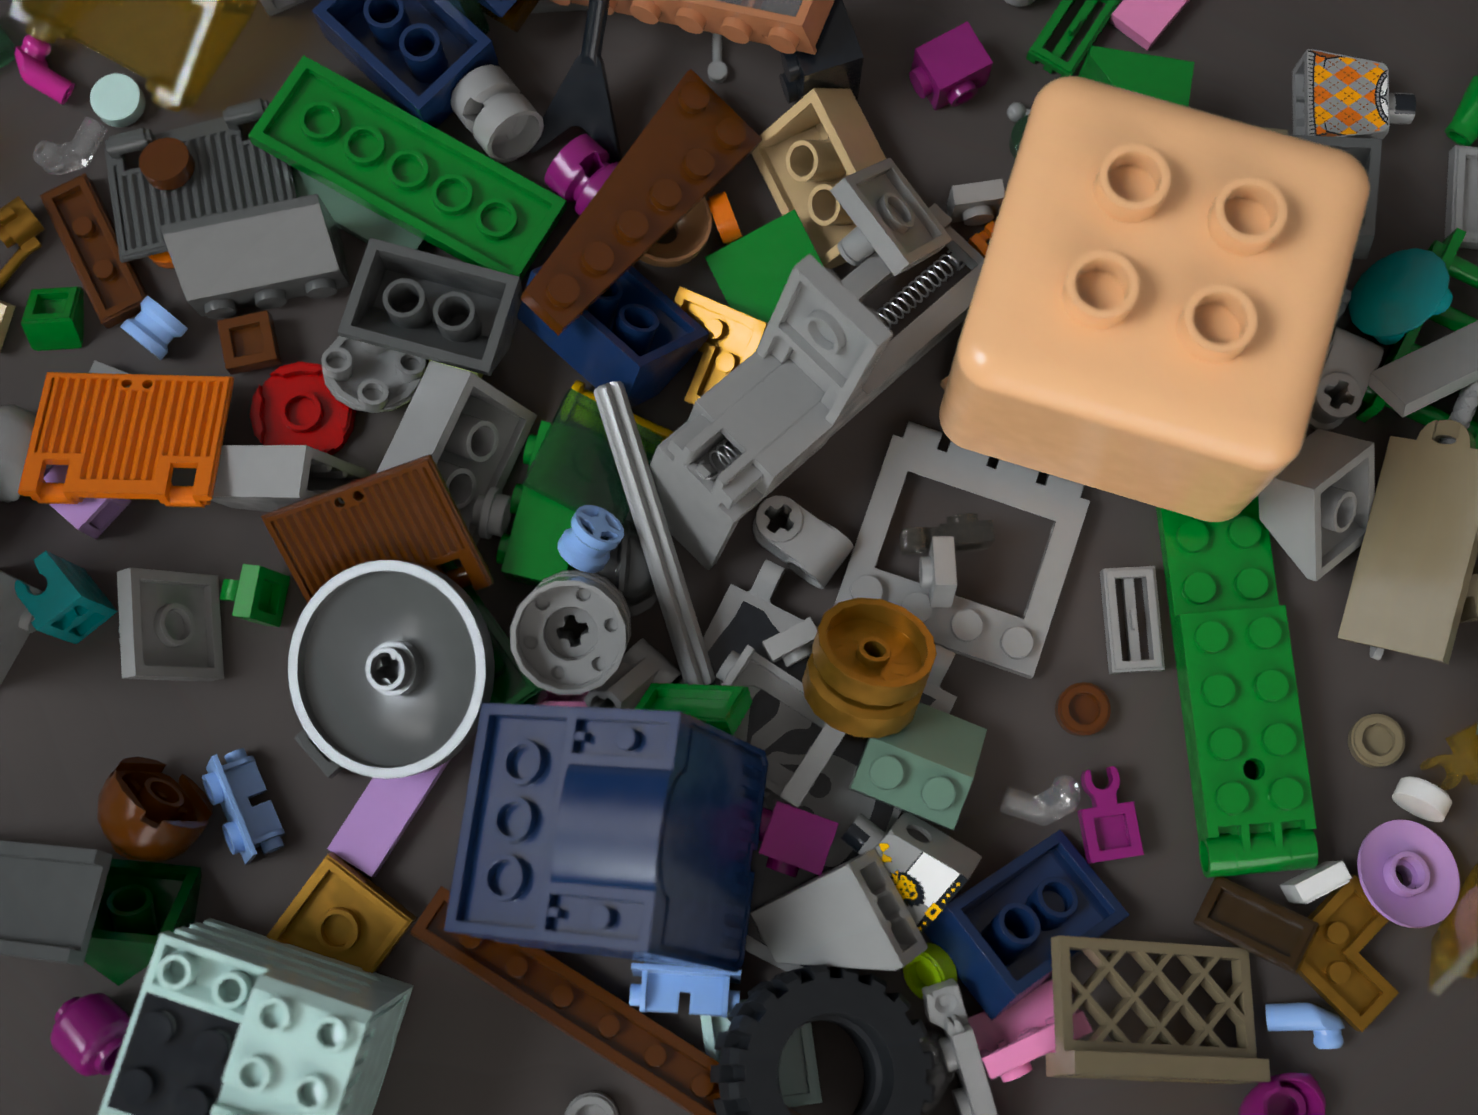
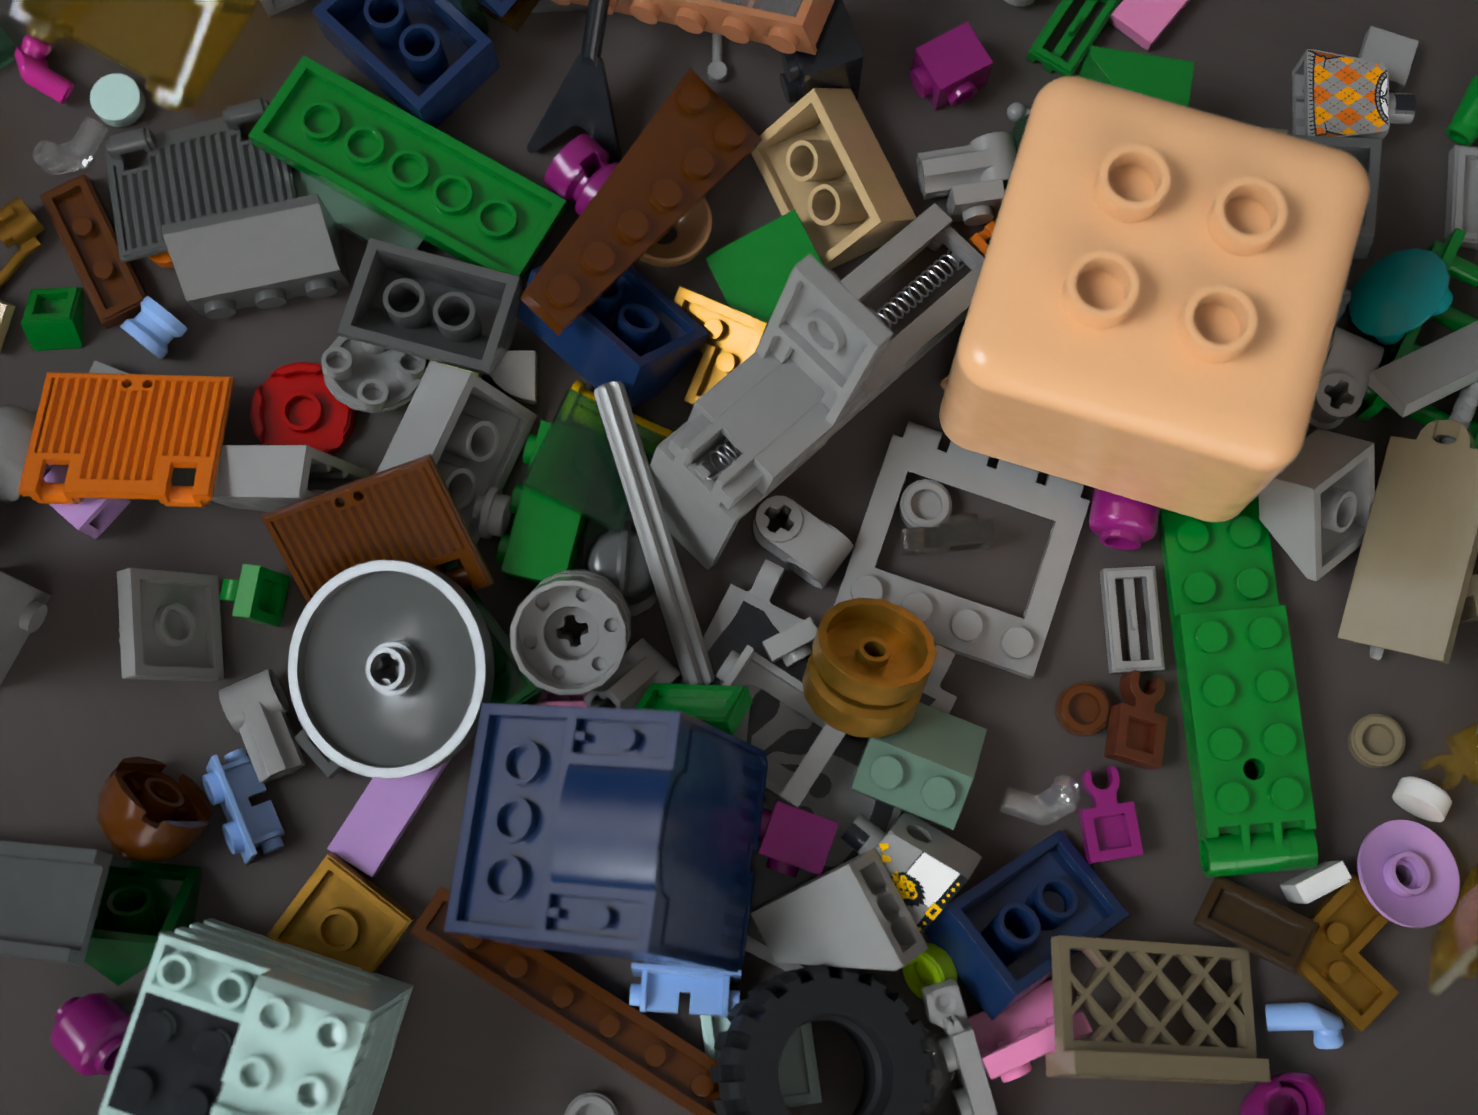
teal hinge [15,550,118,645] -> none
reddish brown tile [139,137,195,190] -> none
reddish brown plate [217,310,282,375] -> none
light grey wheel [450,65,544,163] -> none
light blue wheel [558,505,624,573] -> none
orange tile [707,191,742,245] -> none
light grey tile [830,158,952,276] -> none
light grey plate [919,536,957,608] -> none
none -> light grey piece [219,668,306,783]
none -> white tile [491,350,537,405]
none -> light grey tile [899,479,952,534]
none -> light grey piece [917,131,1017,200]
none -> magenta head [1088,488,1160,551]
none -> copper plate [1104,670,1168,770]
none -> light grey tile [1358,26,1419,92]

